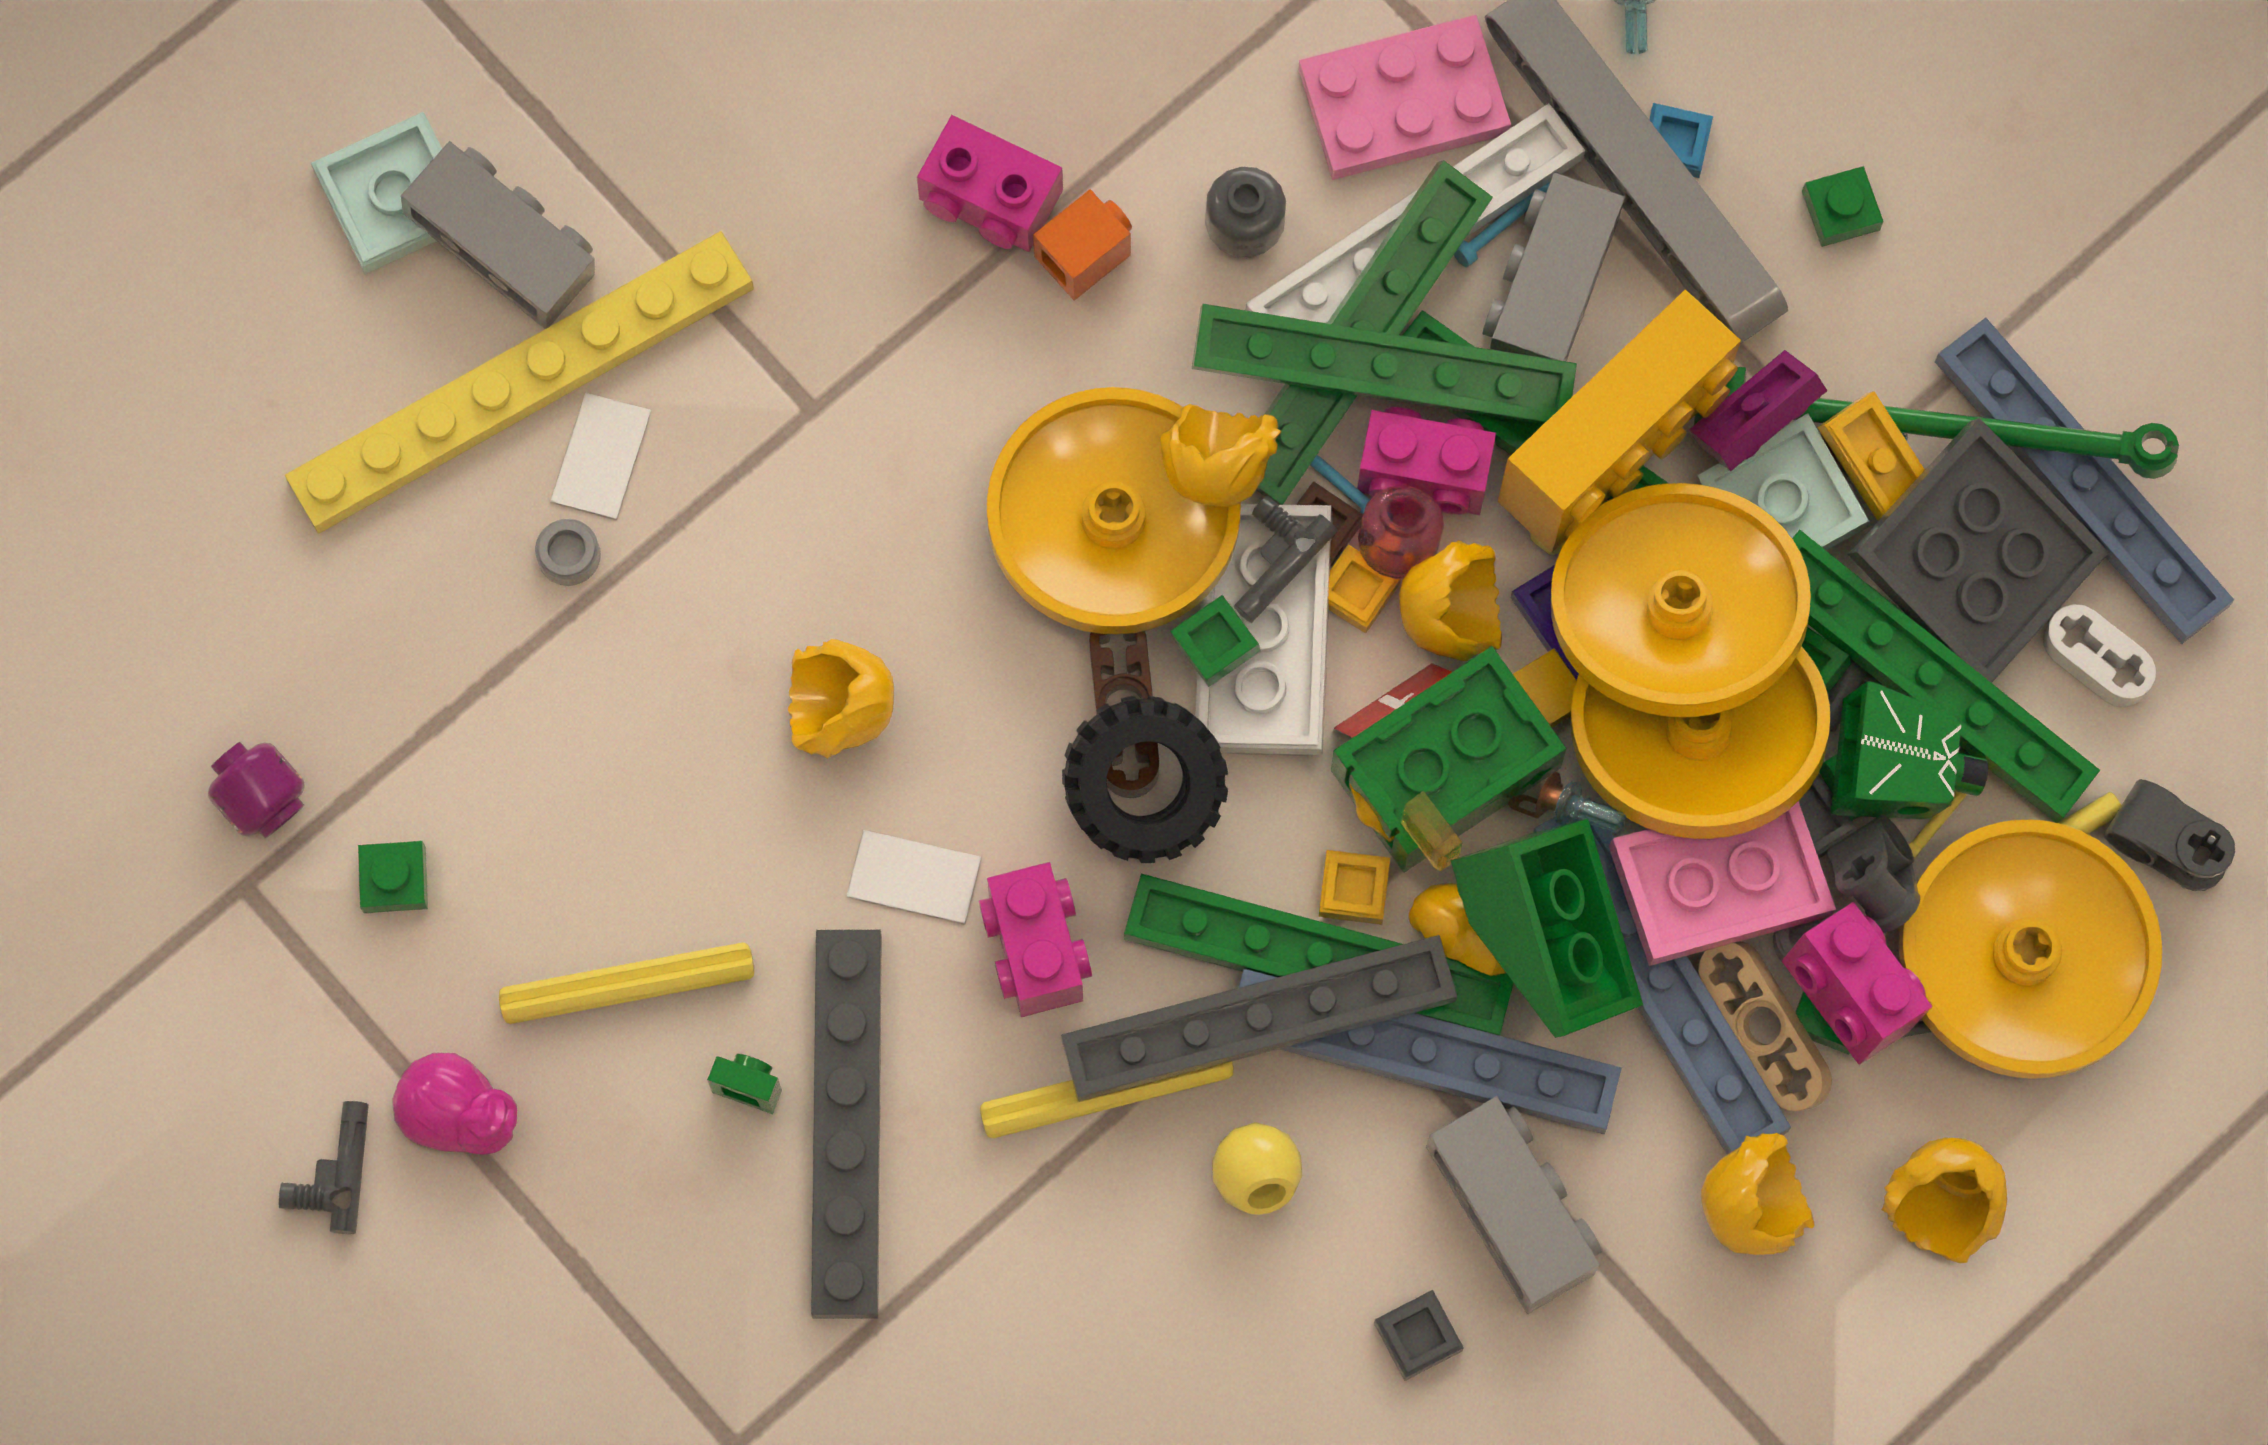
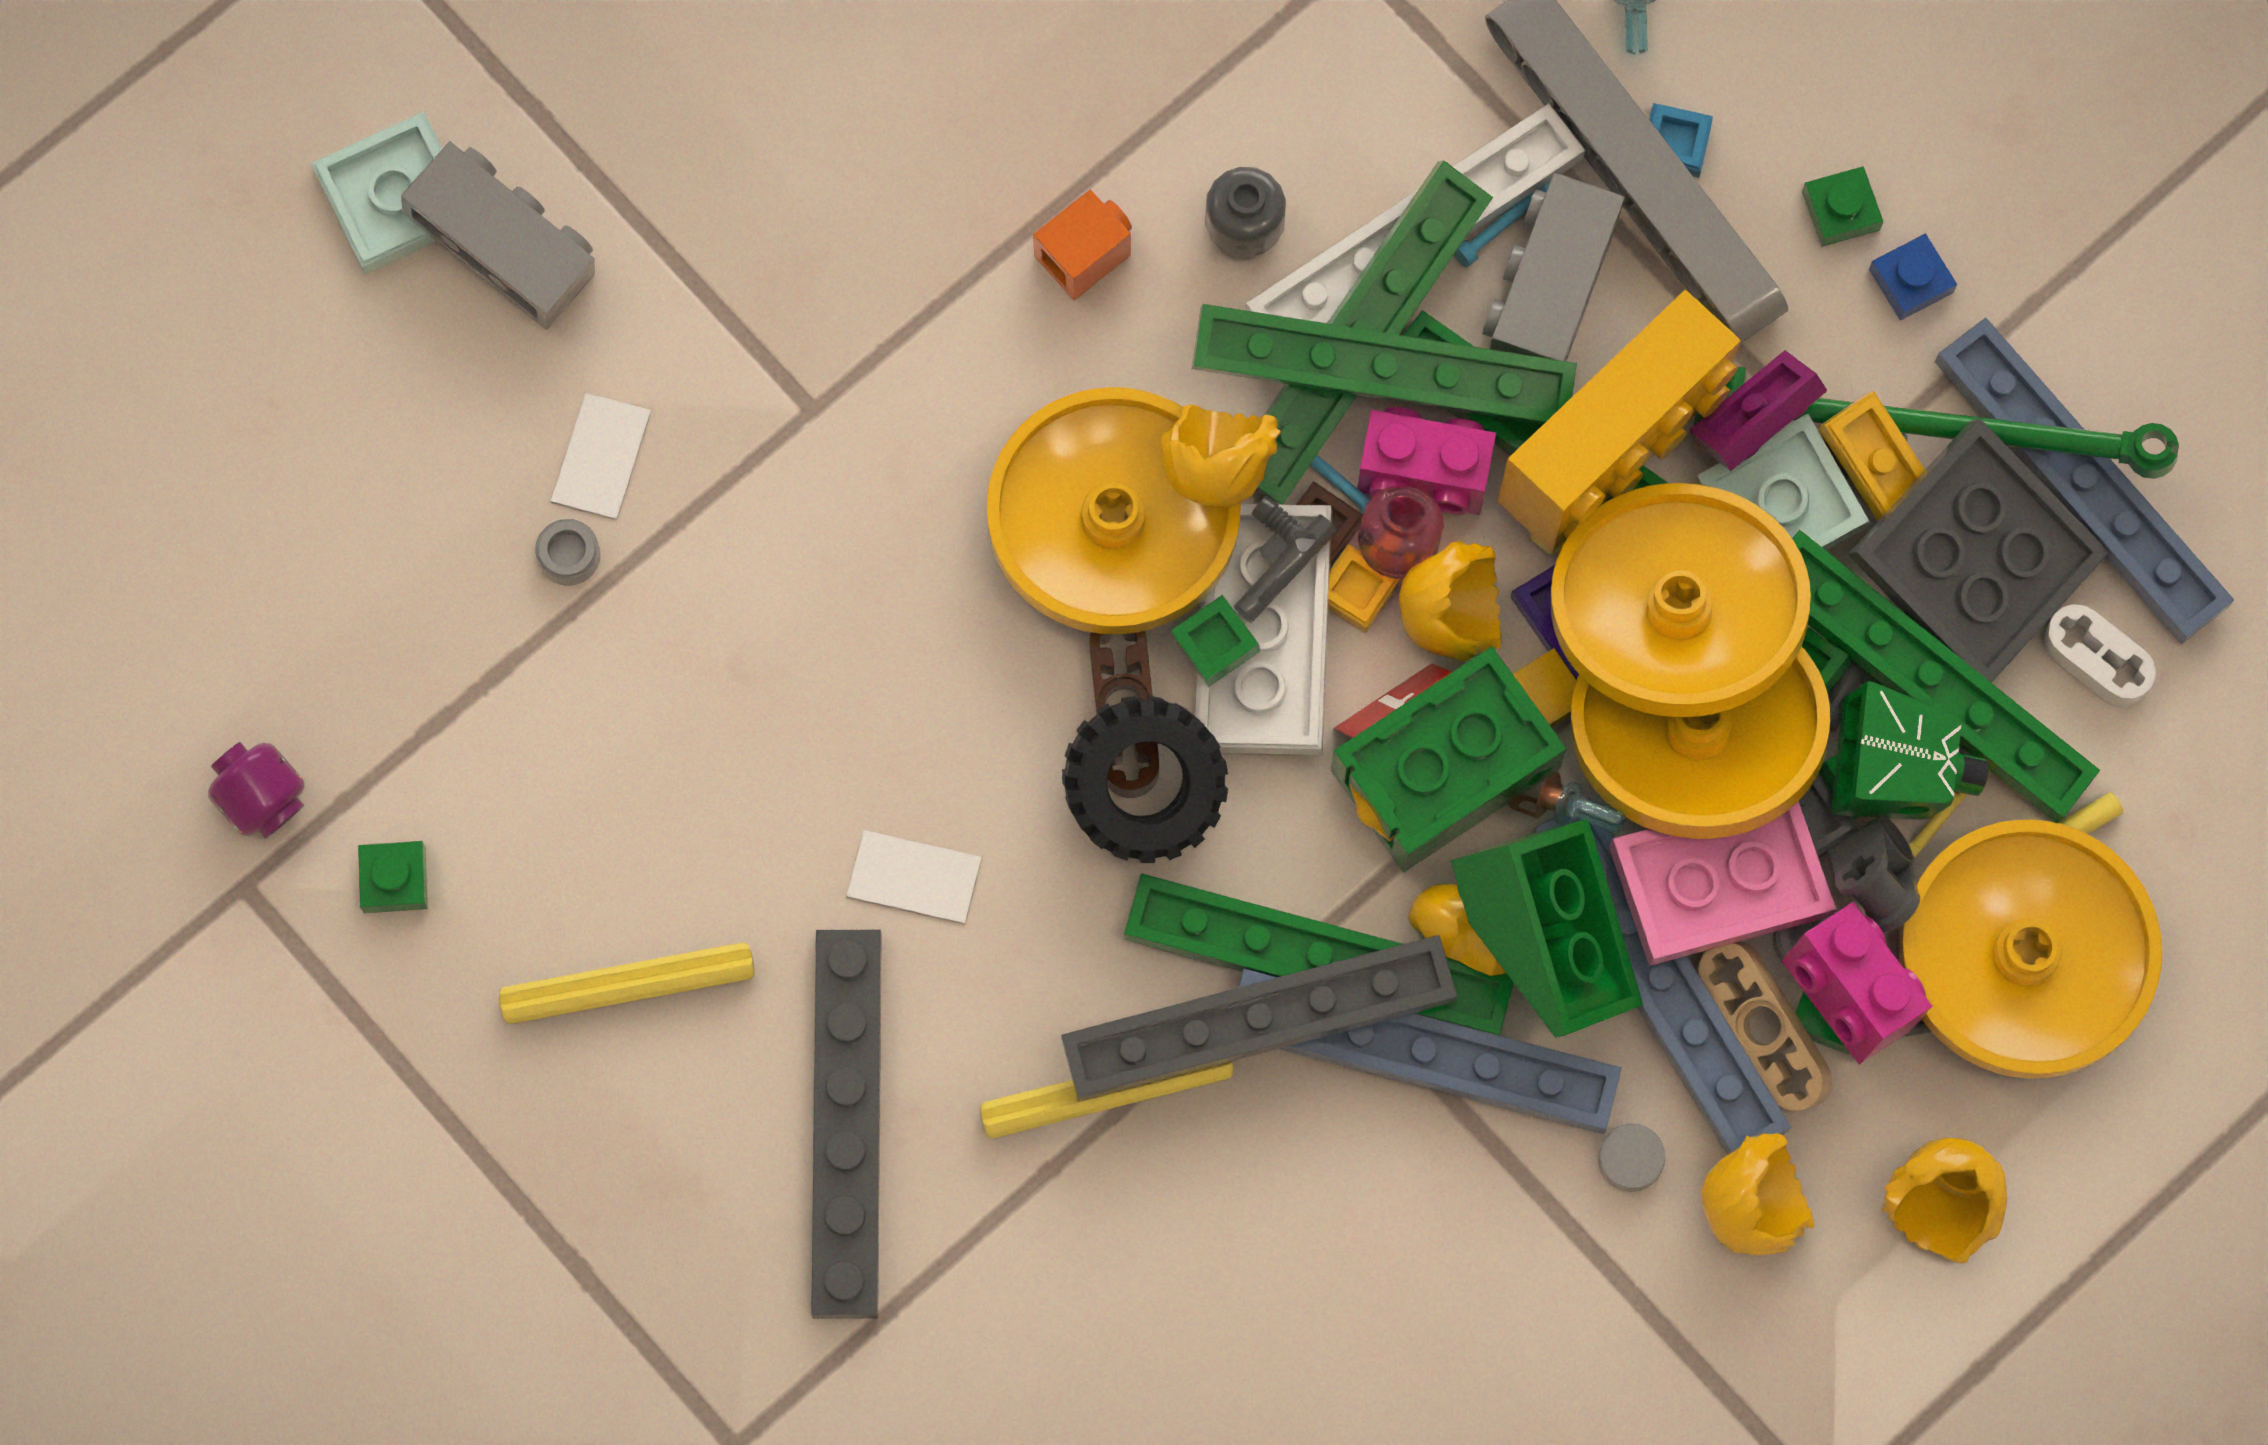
dark grey hose [279,1101,369,1234] -> none
light yellow plate [284,231,754,534] -> none
dark pink hair [392,1053,517,1155] -> none
green plate [707,1054,782,1114] -> none
yellow hair [788,639,894,759] -> none
dark pink brick [917,114,1063,252] -> none
dark pink brick [979,862,1092,1017] -> none
light yellow piece [1212,1122,1303,1215] -> none
bright pink plate [1298,15,1511,180] -> none
yellow tile [1318,850,1390,925] -> none
dark grey tile [1374,1290,1464,1381] -> none
clear yellow tile [1401,791,1463,872] -> none
light grey brick [1426,1096,1602,1314] -> none
dark grey piece [2104,779,2235,891] -> none
none -> light grey tile [1598,1123,1665,1192]
none -> blue plate [1869,233,1957,321]

